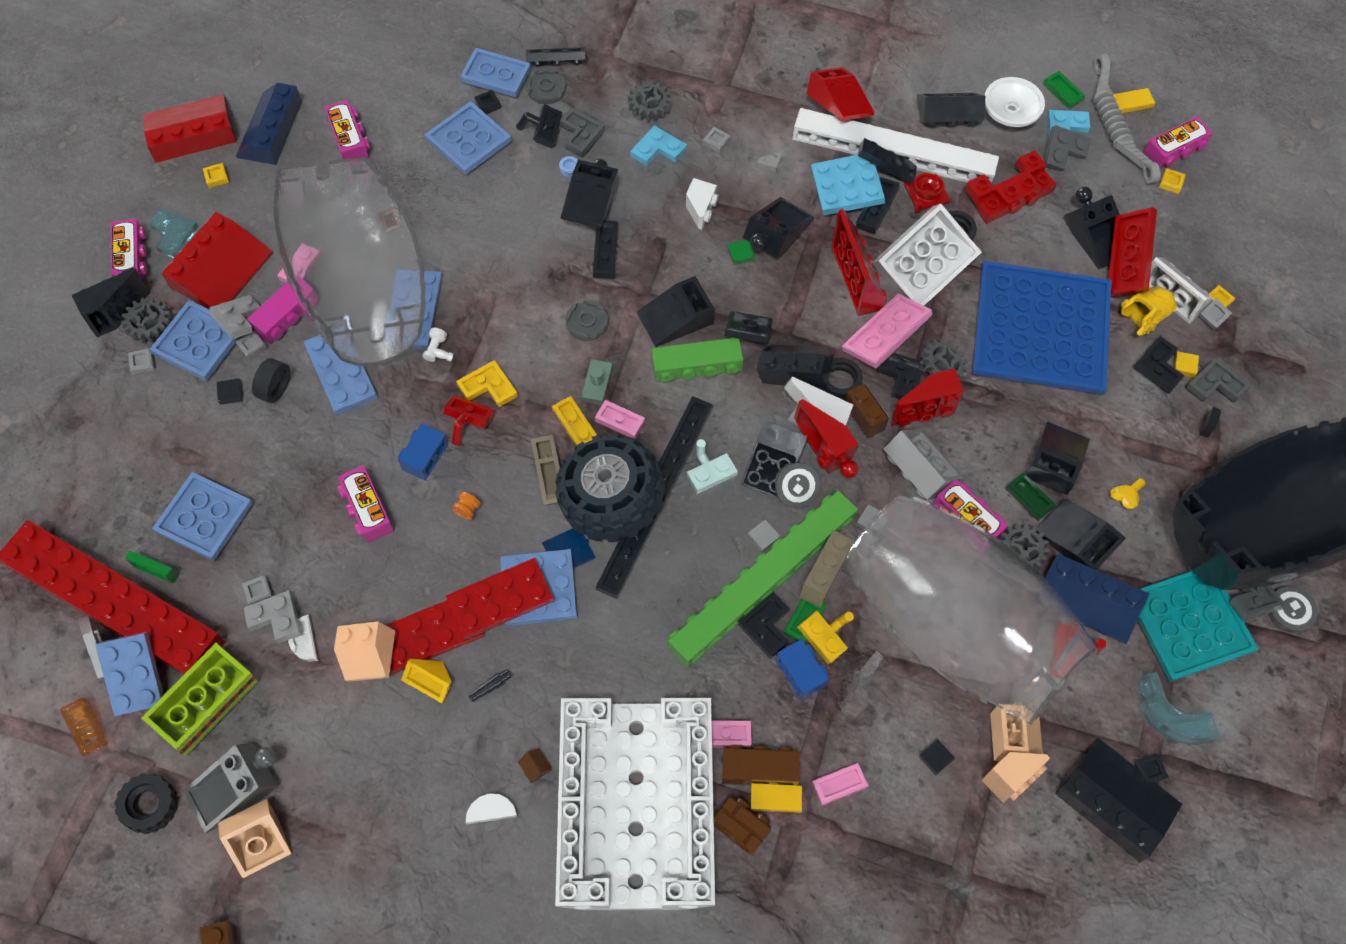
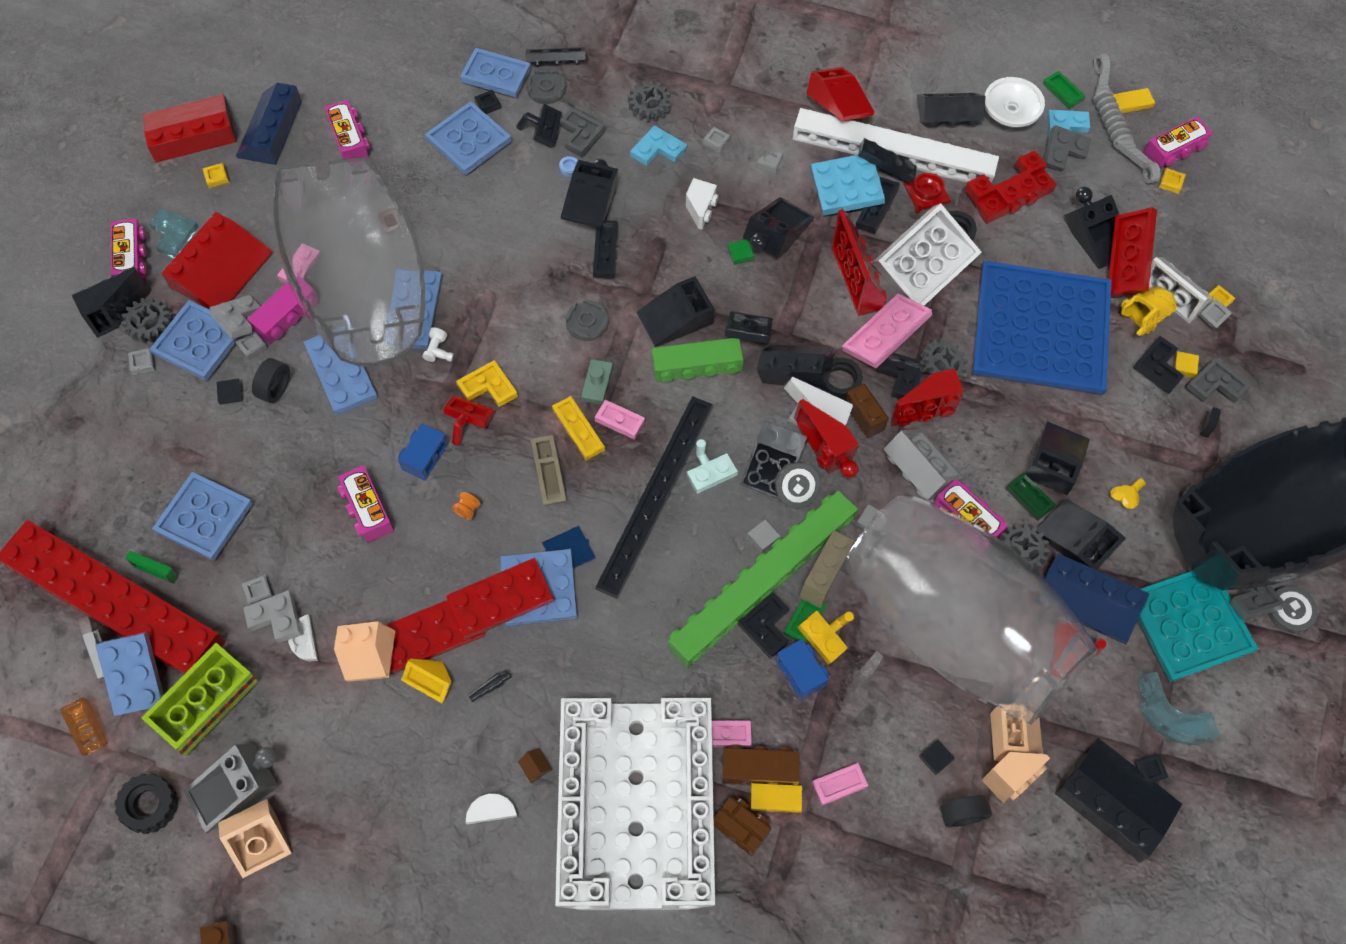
black wheel [555,433,665,543] -> none
none -> black tyre [940,795,992,828]

